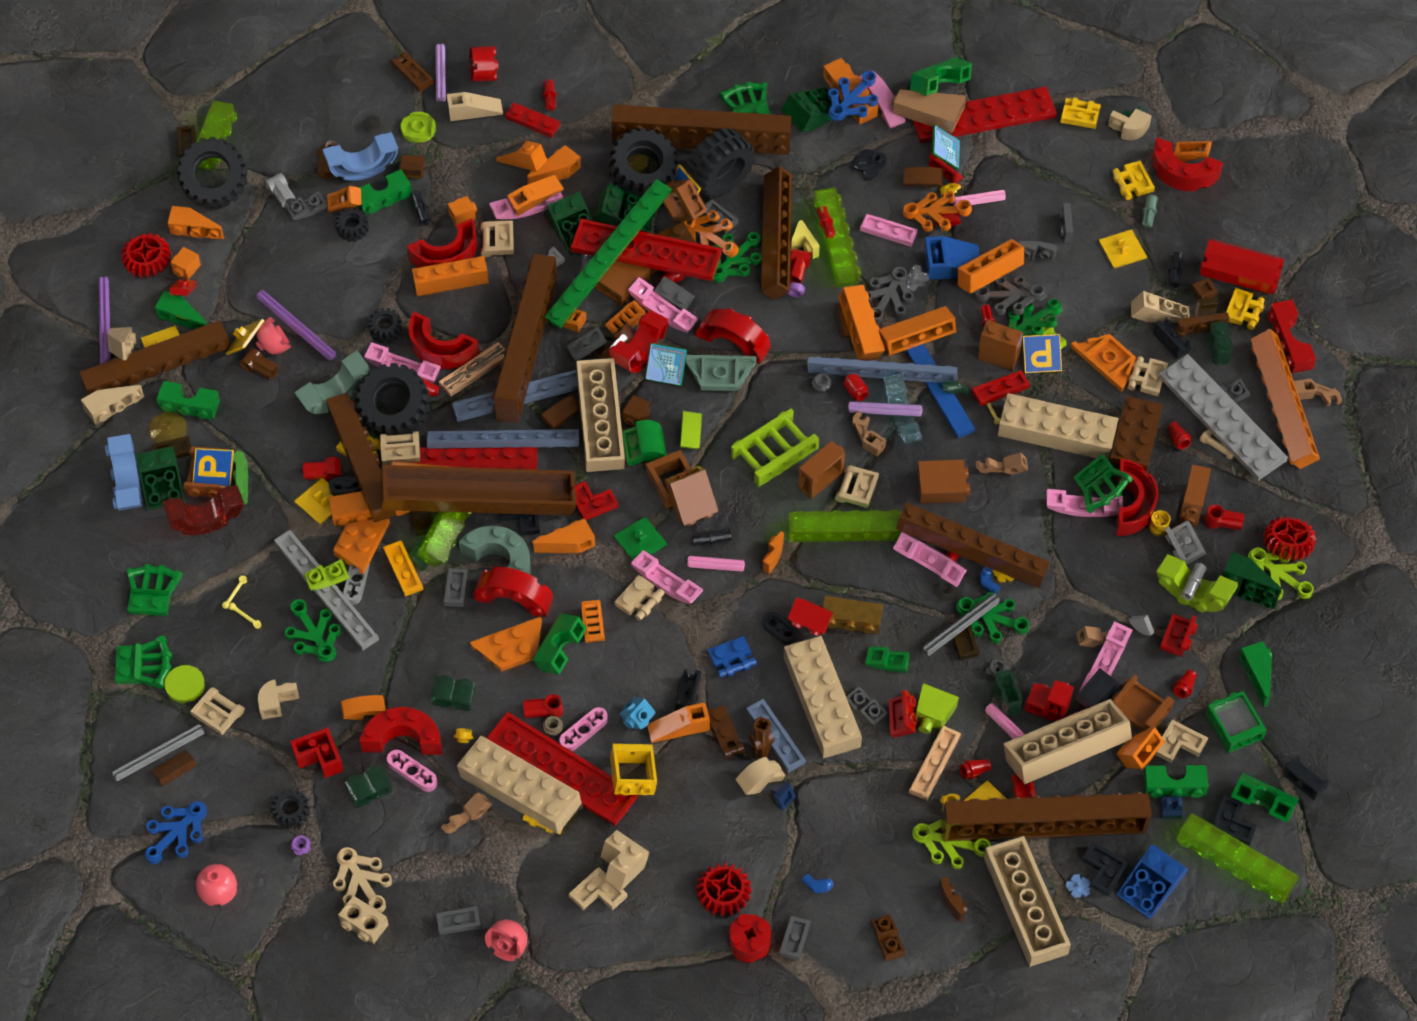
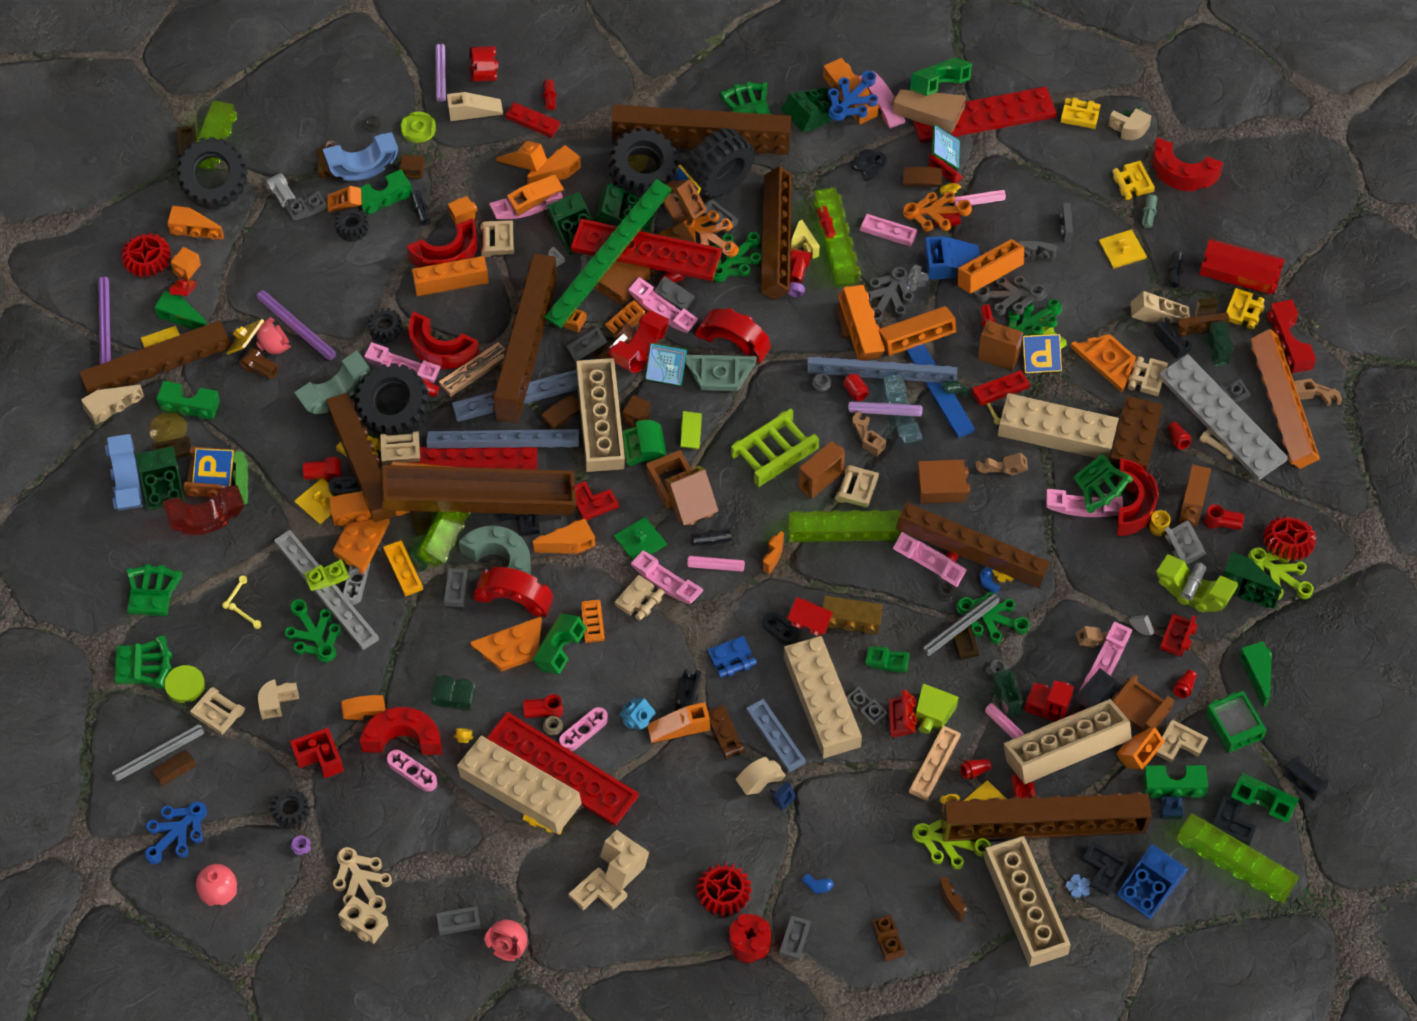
tan slope [107,327,136,360] -> none
clear green brick [344,766,392,808] -> none
reddish brown plate [390,52,434,92] -> none
medium nougat piece [441,793,492,834] -> none
yellow window [610,744,657,795] -> none
reddish brown piece [749,716,775,759] -> none
orange slope [1173,141,1212,162] -> none
reddish brown tile [1192,278,1218,299] -> none

